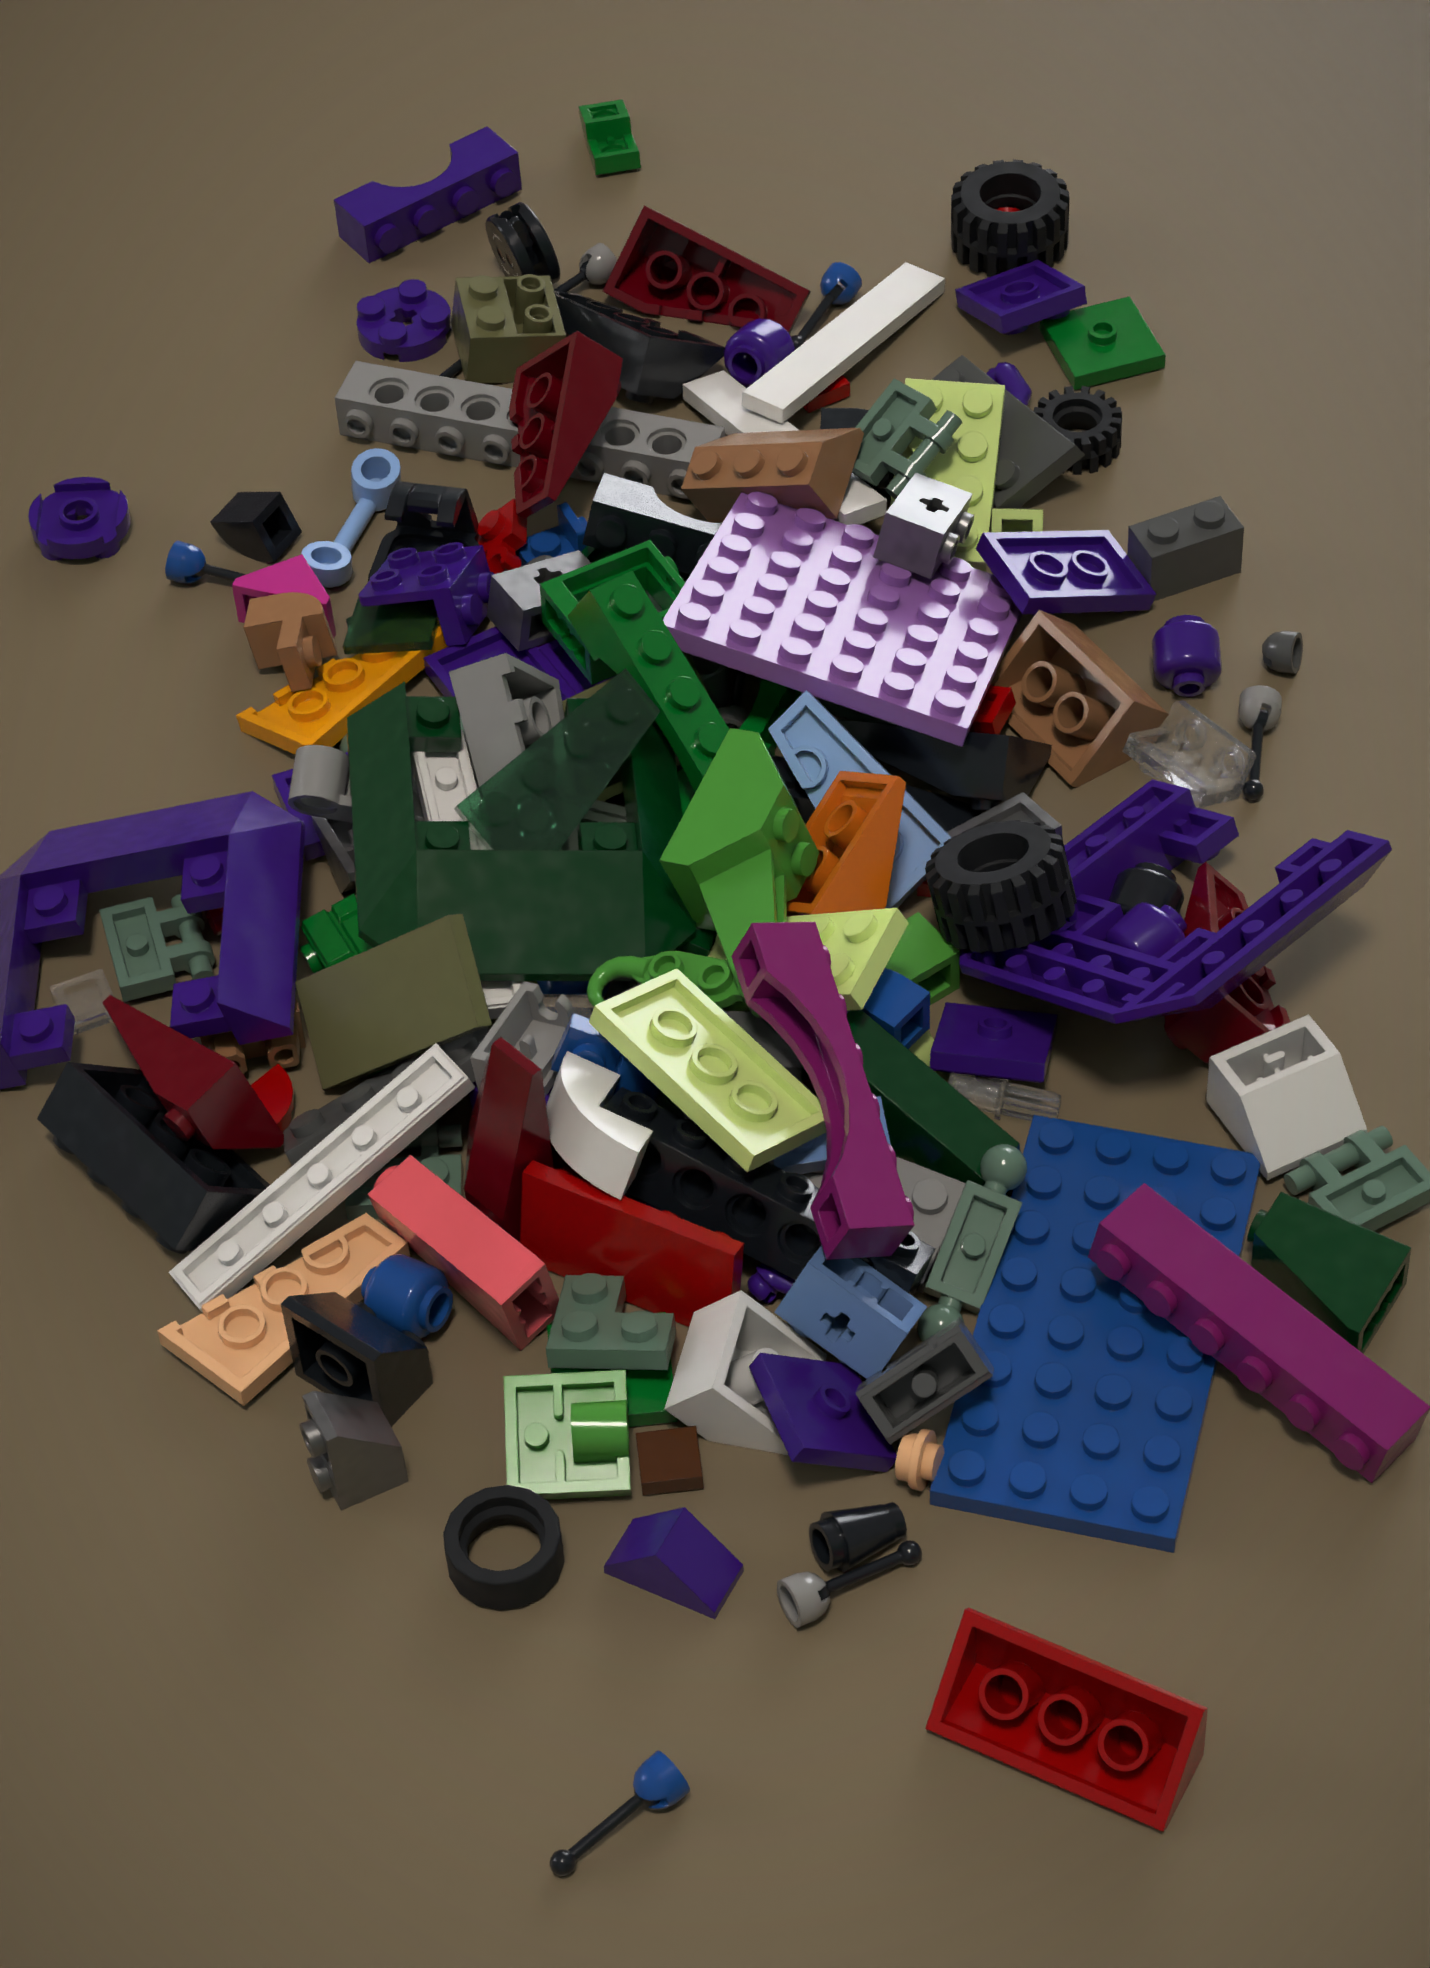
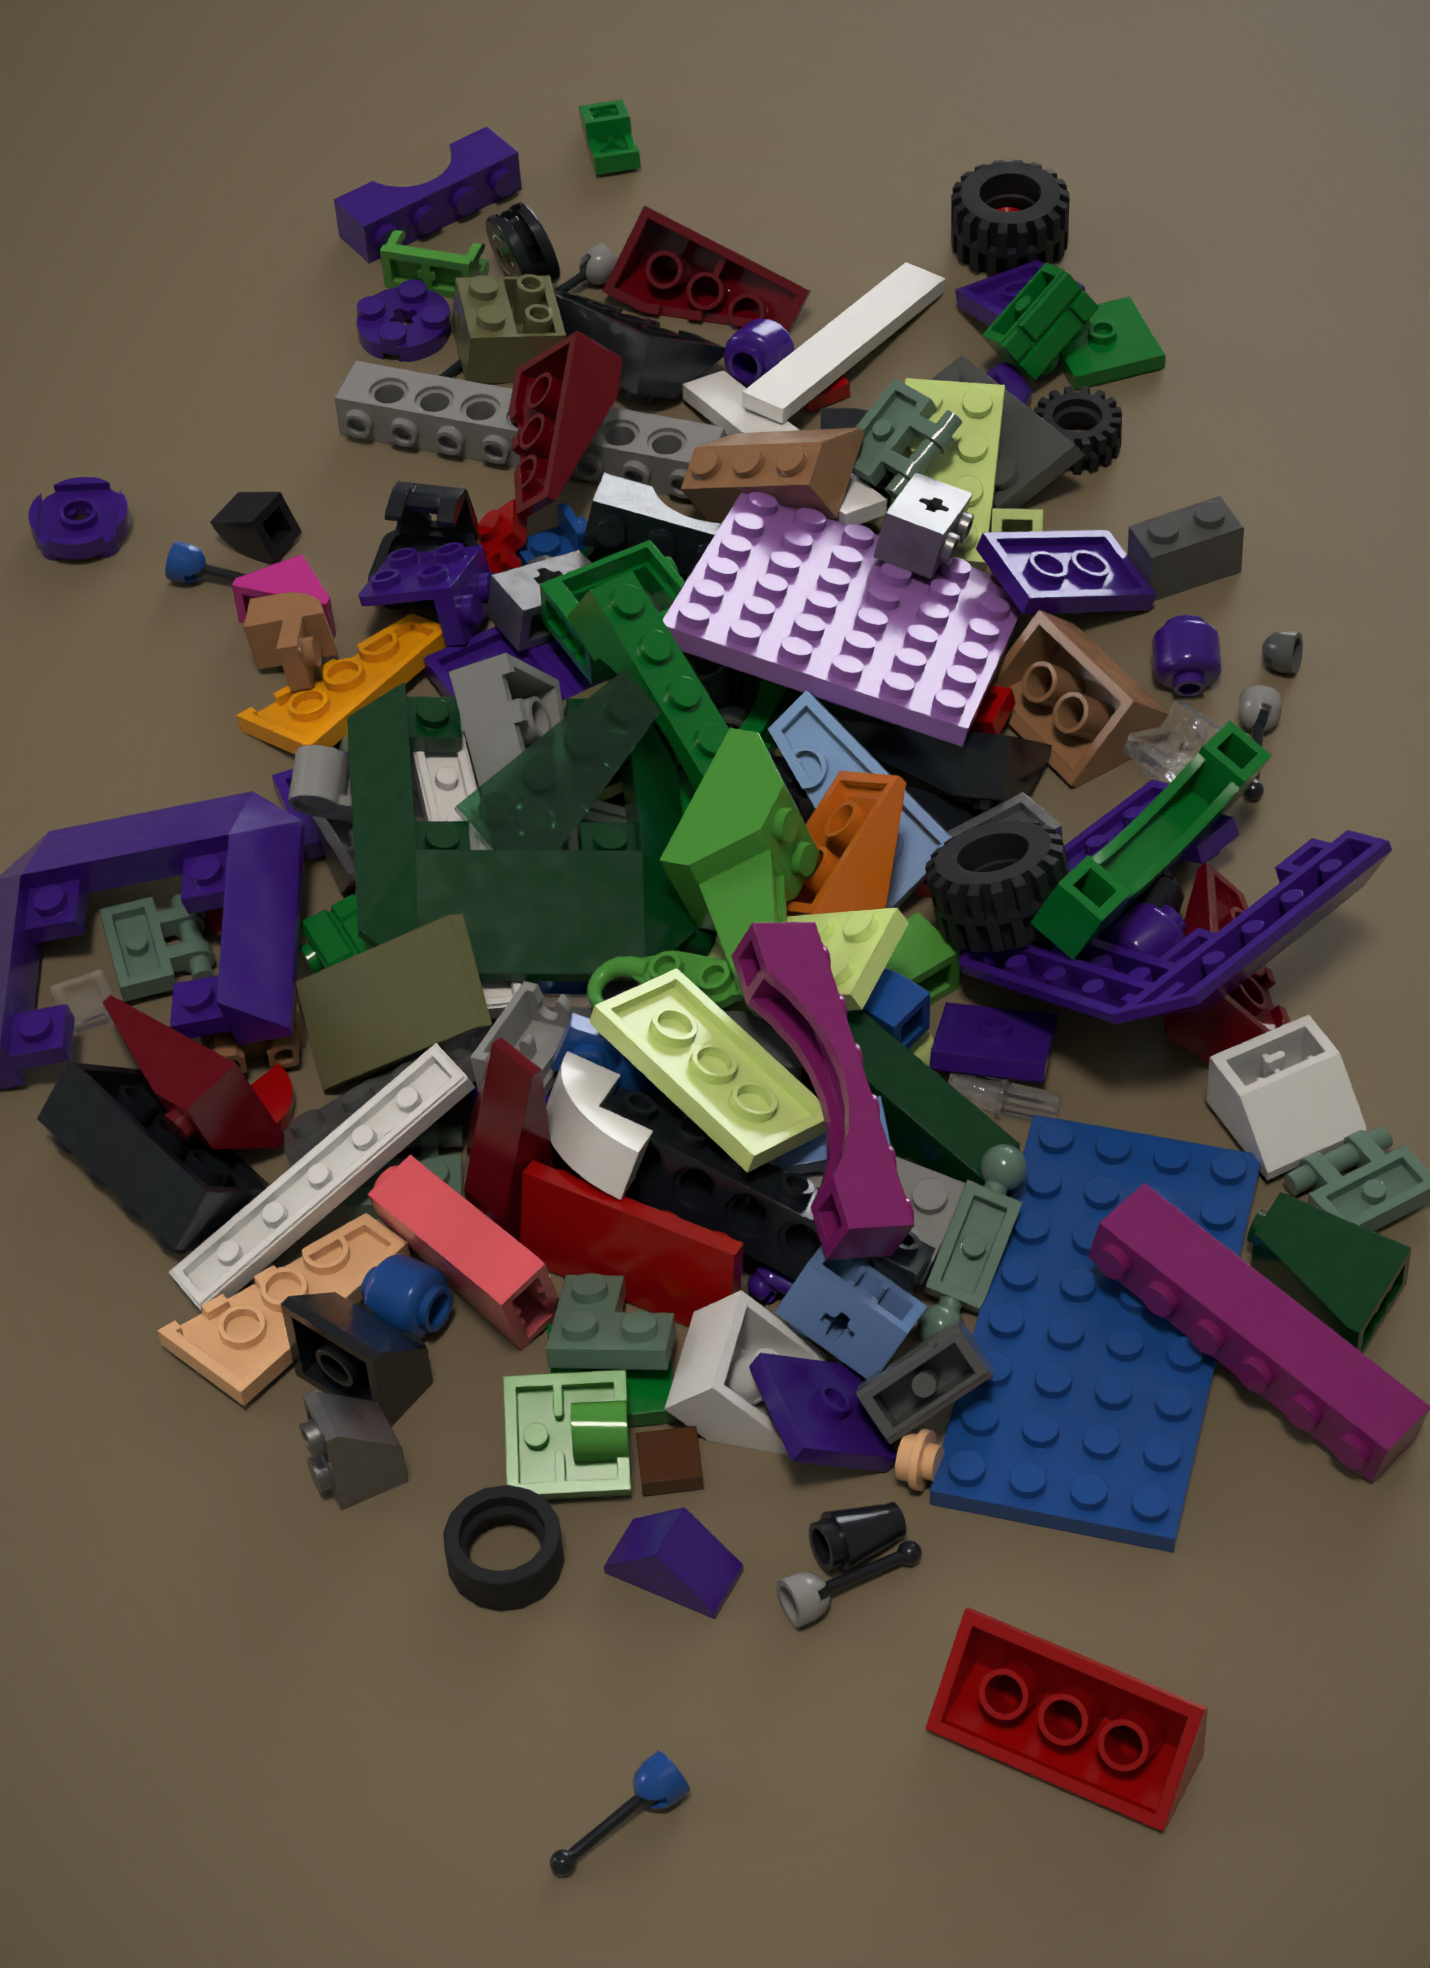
light blue piece [301,448,401,588] -> none
clear green piece [342,597,441,654] -> none
blue hinge [791,262,862,350] -> none
none -> bright green hinge [380,230,490,299]
none -> green brick [982,262,1099,381]
none -> green arch [1030,720,1272,960]

